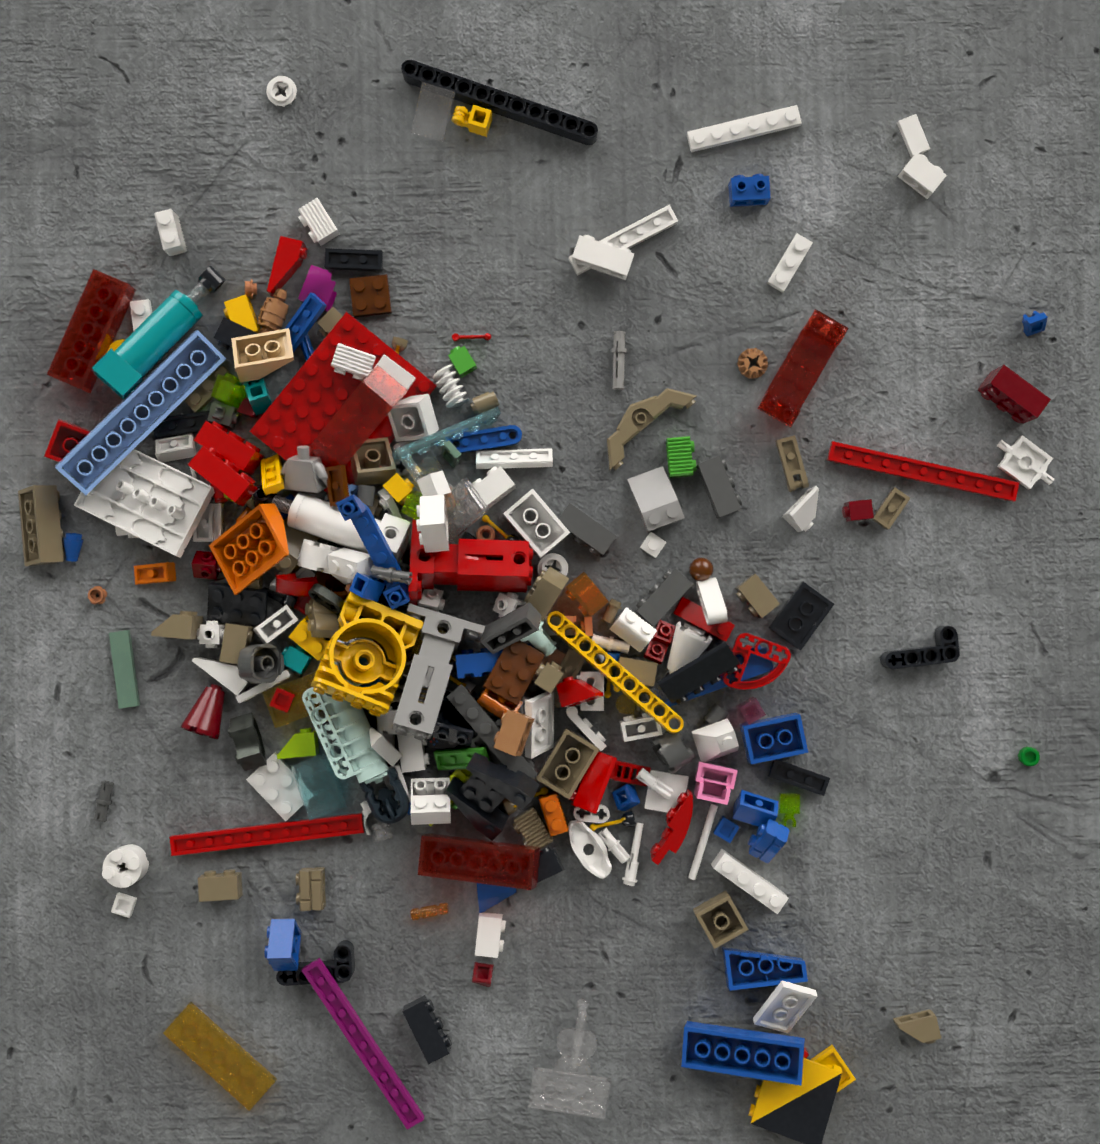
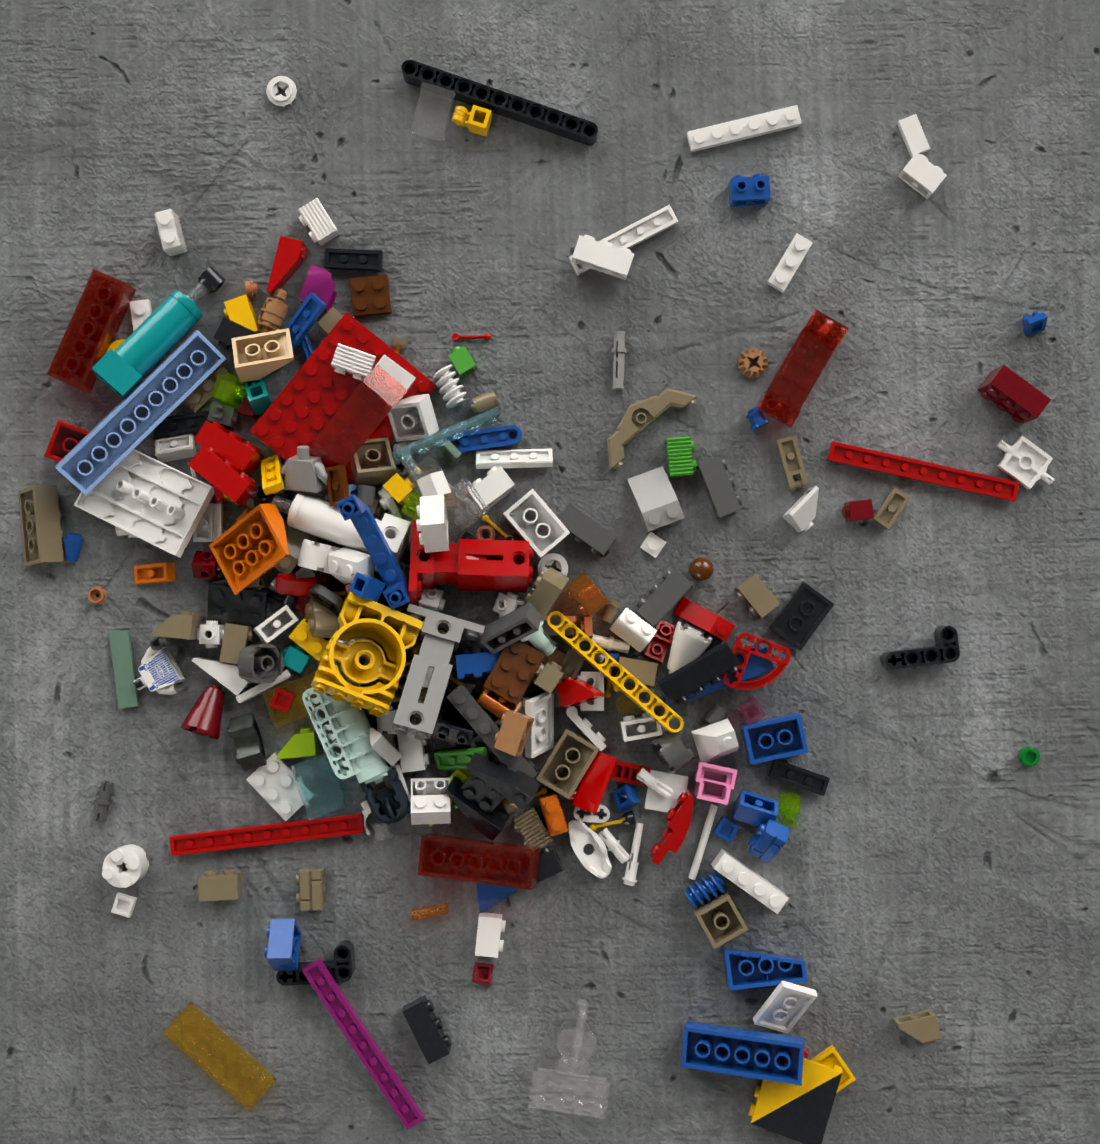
dark grey pin [370,565,412,585] -> none
white beam [696,577,728,625] -> none
none -> torso [134,637,188,695]
none -> blue piece [682,870,726,909]
none -> blue brick [746,407,770,431]

